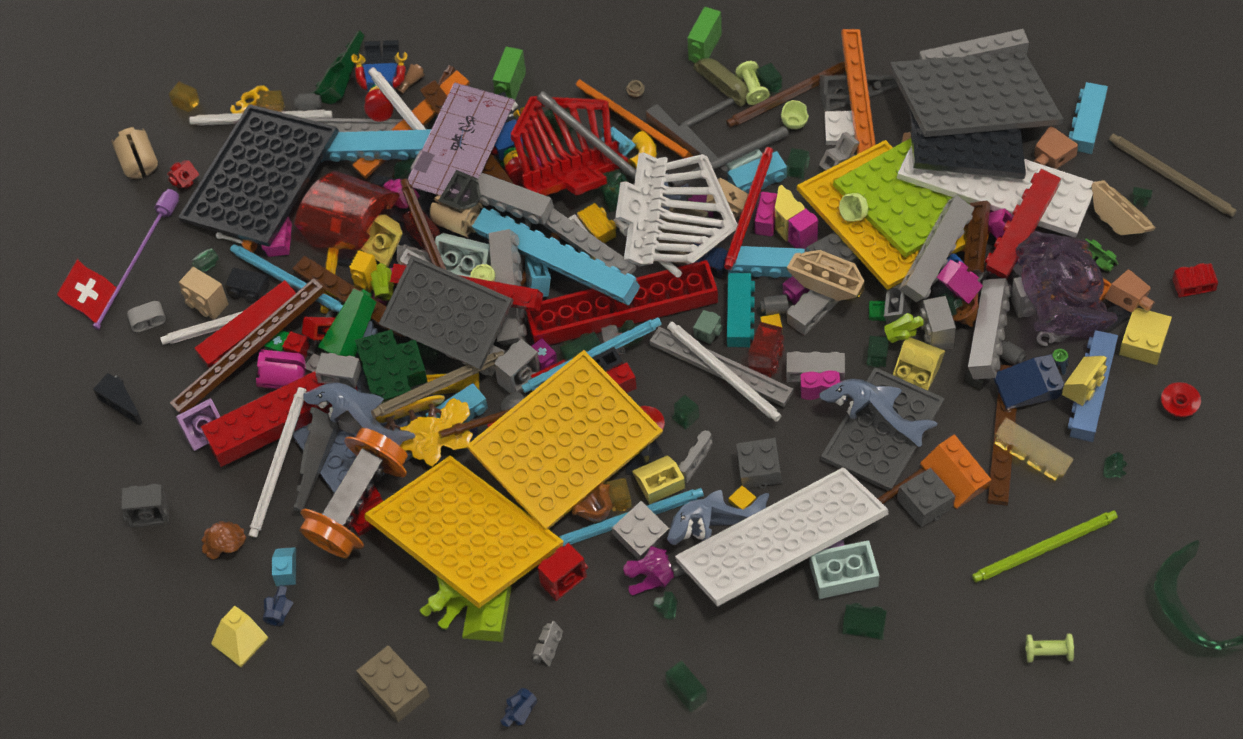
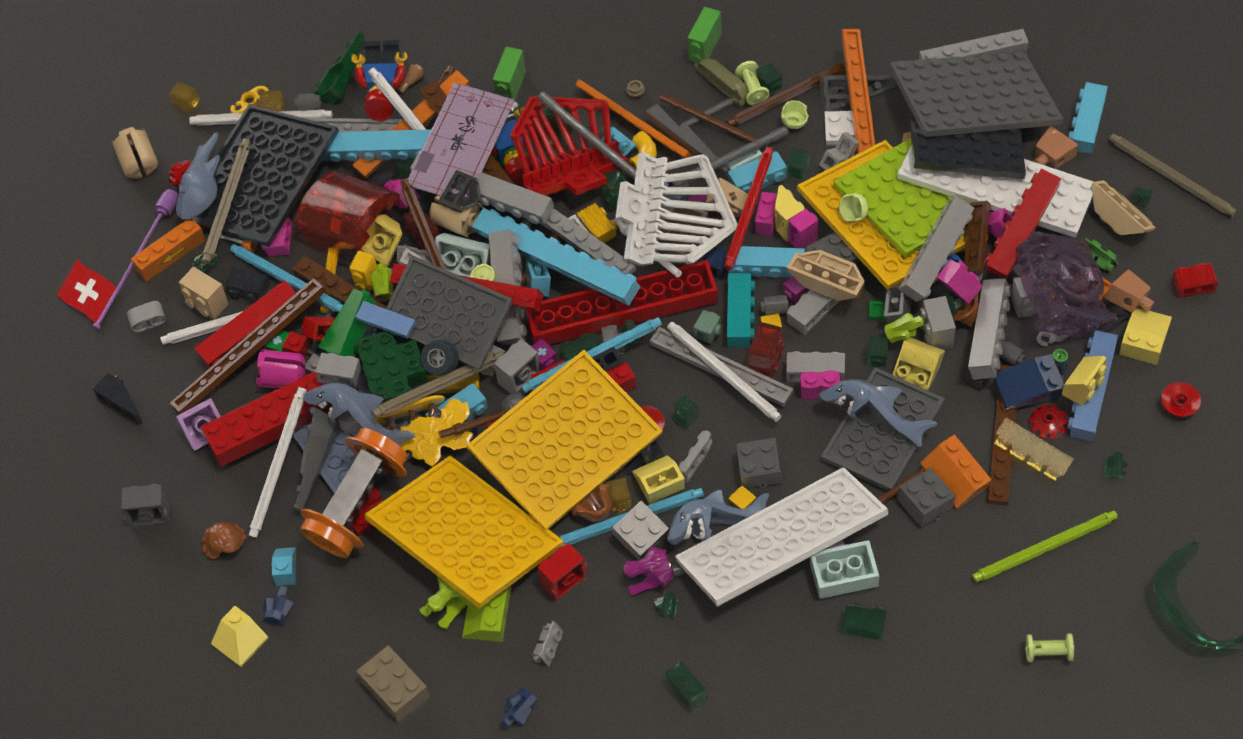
none -> orange brick [131,218,206,282]
none -> sand blue piece [176,132,220,220]
none -> dark tan piece [202,139,250,264]
none -> medium blue tile [355,301,416,339]
none -> black wheel [421,340,459,375]
none -> reddish brown bar [659,93,758,143]
none -> red dish [1029,405,1068,440]

